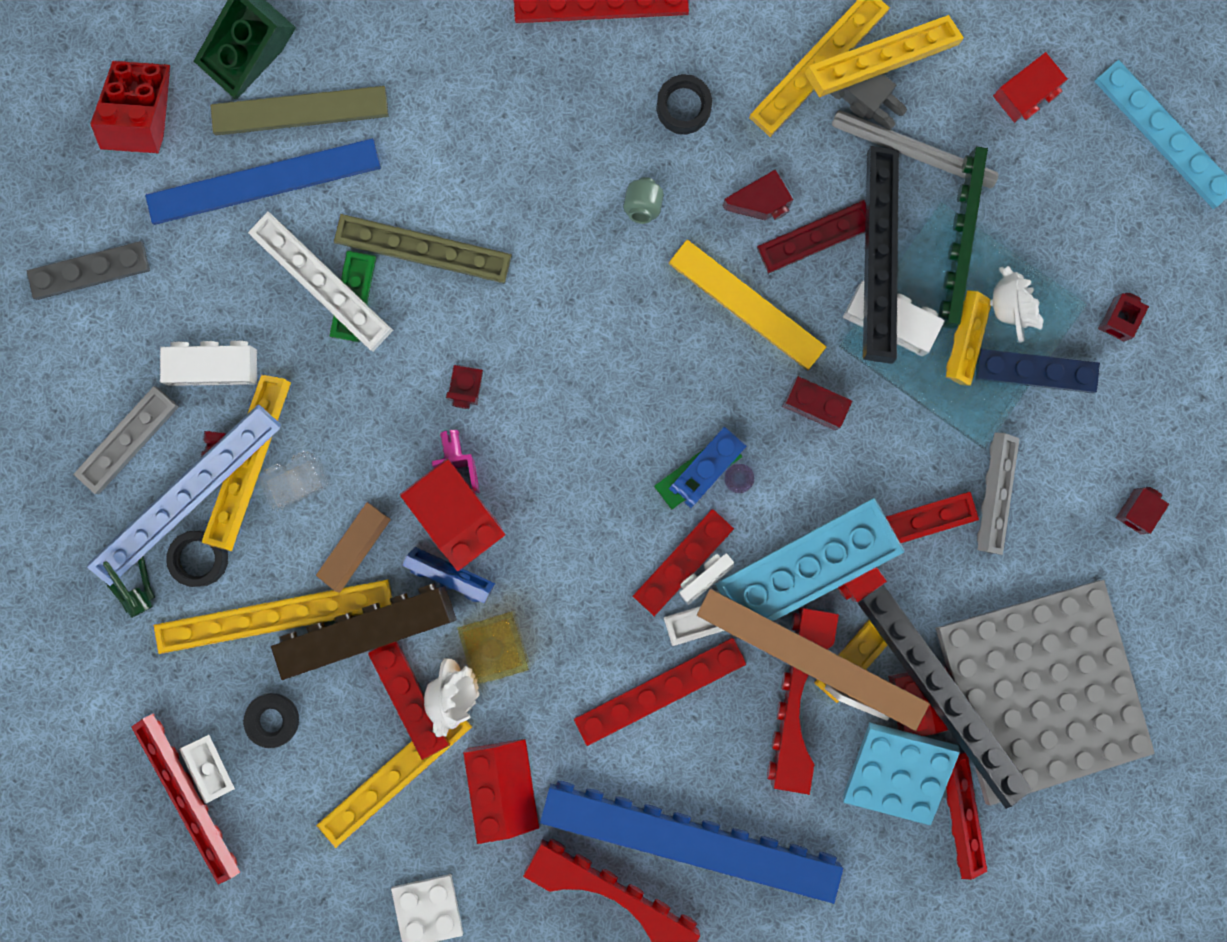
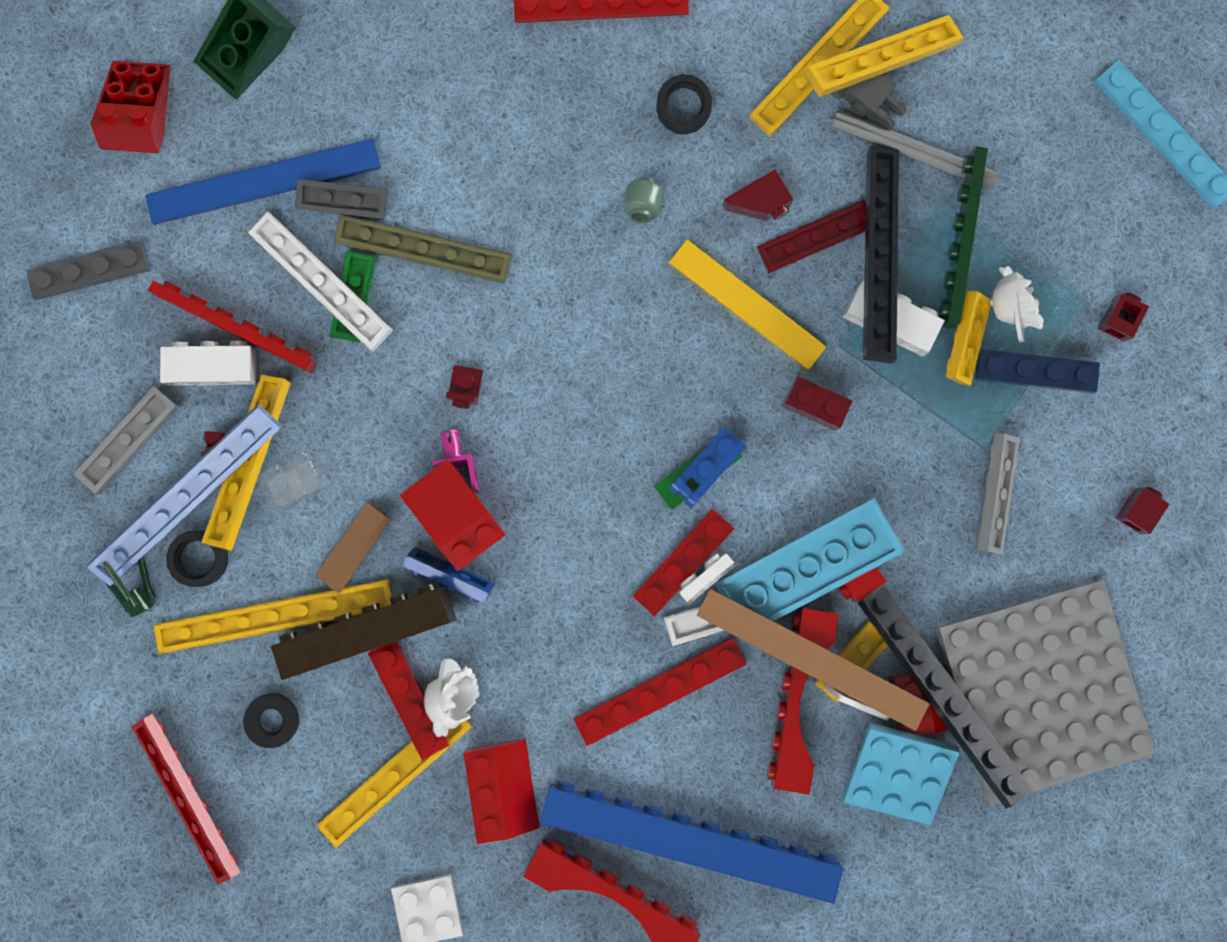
white plate [179,735,235,804] -> none
olive tile [210,86,389,136] -> none
clear yellow slope [457,610,531,684] -> none
clear purple plate [724,464,754,493] -> none
red plate [885,492,979,543] -> none
red plate [946,751,987,880] -> none
red brick [993,52,1068,123] -> none
none -> red plate [147,280,317,374]
none -> dark grey plate [296,179,388,219]

